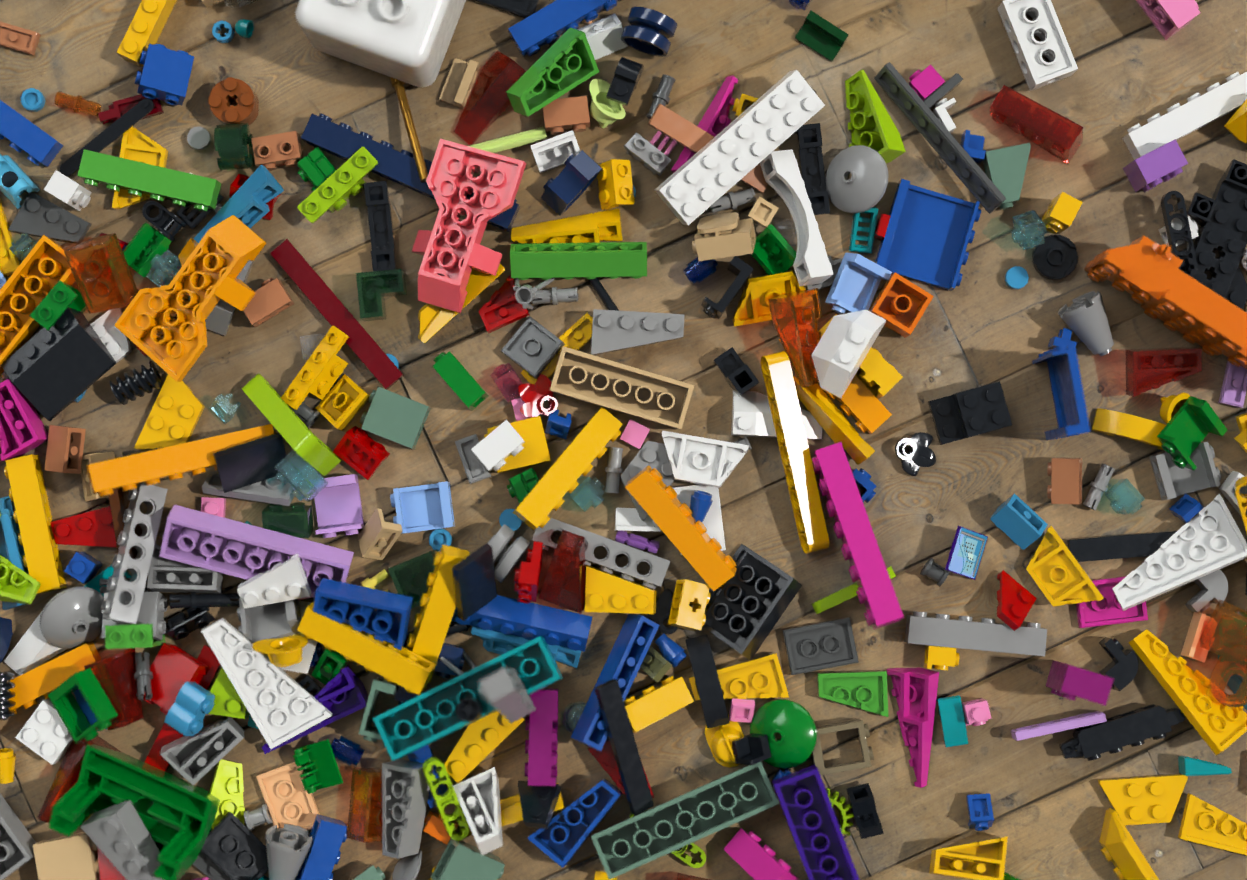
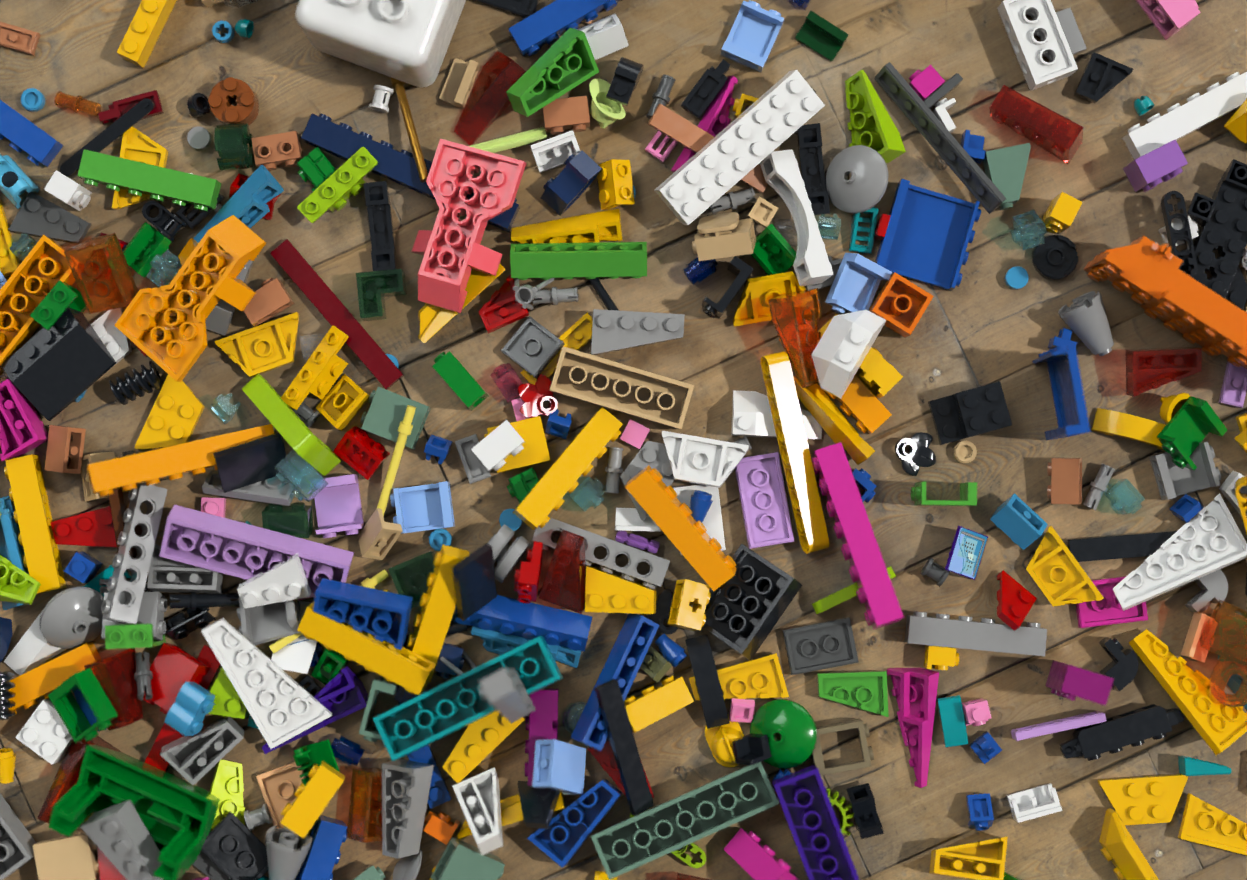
blue brick [134,44,194,106] -> none
yellow piece [252,635,308,667] -> none
lime beam [422,757,469,841] -> none
black wheel [457,698,483,722] -> none
dark blue wheel [621,7,677,57] -> none
light grey hinge [624,132,671,176] -> none
black brick [714,347,759,397] -> none
none -> black tile [187,93,210,118]
none -> yellow wing [215,312,299,377]
none -> yellow wedge [280,761,346,839]
none -> white bush [369,85,394,113]
none -> light yellow bar [377,405,416,517]
none -> blue tile [424,434,453,464]
none -> light blue panel [532,739,586,795]
none -> black hinge [681,59,730,119]
none -> light blue panel [720,0,784,72]
none -> lavender tile [735,452,794,549]
none -> clear light blue tile [817,214,841,240]
none -> bright green panel [911,482,977,506]
none -> tan tile [953,441,977,463]
none -> blue tile [969,731,1002,764]
none -> white hinge [1007,783,1062,823]
none -> light grey tile [1056,7,1087,55]
none -> black wing [1074,52,1133,103]
none -> teal hinge [1134,96,1155,116]

